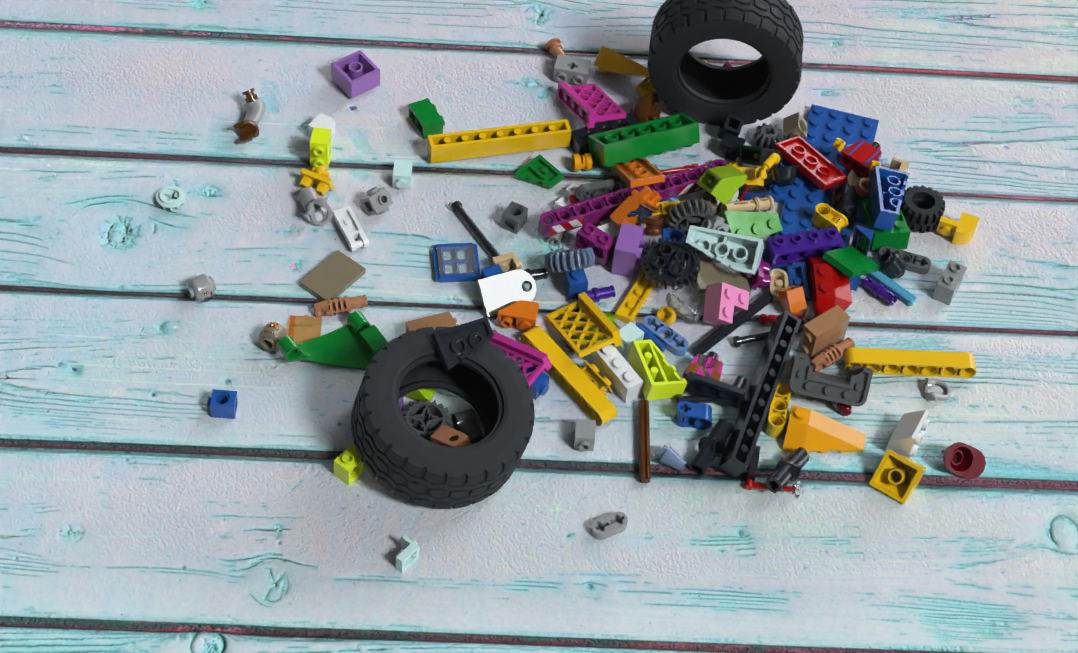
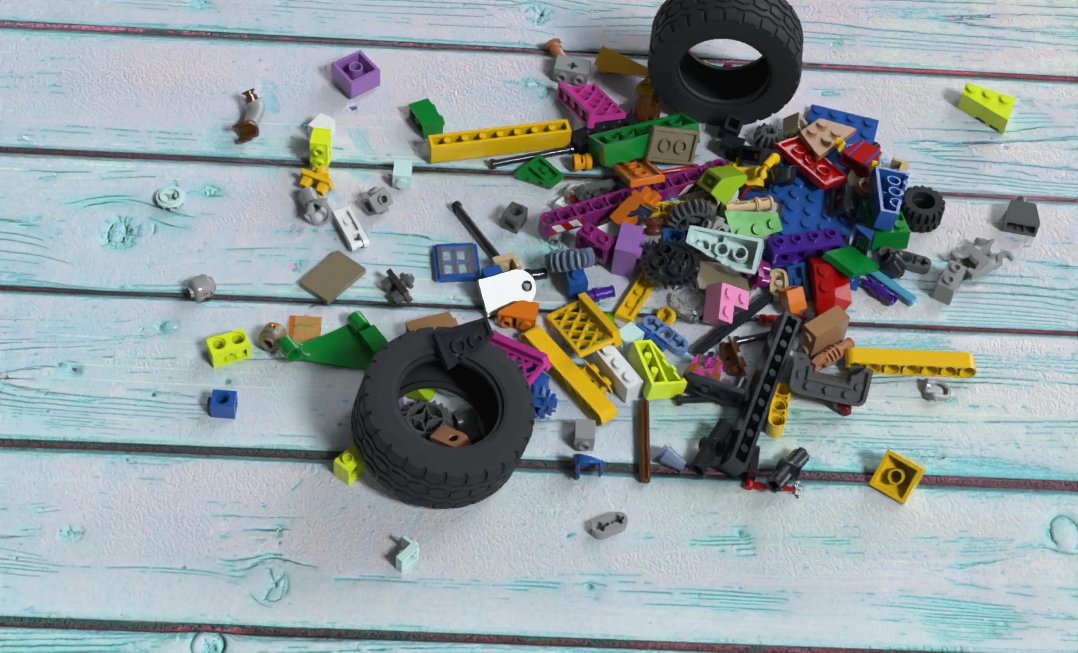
nougat hinge [314,295,368,317] -> none
blue piece [673,401,712,430] -> none
light orange wedge [782,405,866,454] -> none
yellow piece [812,203,848,233] -> none
white slope [885,410,930,458] -> none
yellow brick [936,212,980,245] -> none
dark red piece [941,442,986,479] -> none
none -> neon yellow brick [205,328,251,368]
none -> dark grey hips [381,268,414,304]
none -> black bar [490,144,574,170]
none -> blue gear [529,385,558,418]
none -> blue piece [573,454,604,480]
none -> dark tan tile [644,125,700,165]
none -> reddish brown hinge [719,336,747,376]
none -> medium nougat wing [799,118,857,161]
none -> light grey animal [949,237,1014,281]
none -> neon yellow wedge [957,82,1016,135]
none -> dark grey torso [1001,196,1040,237]

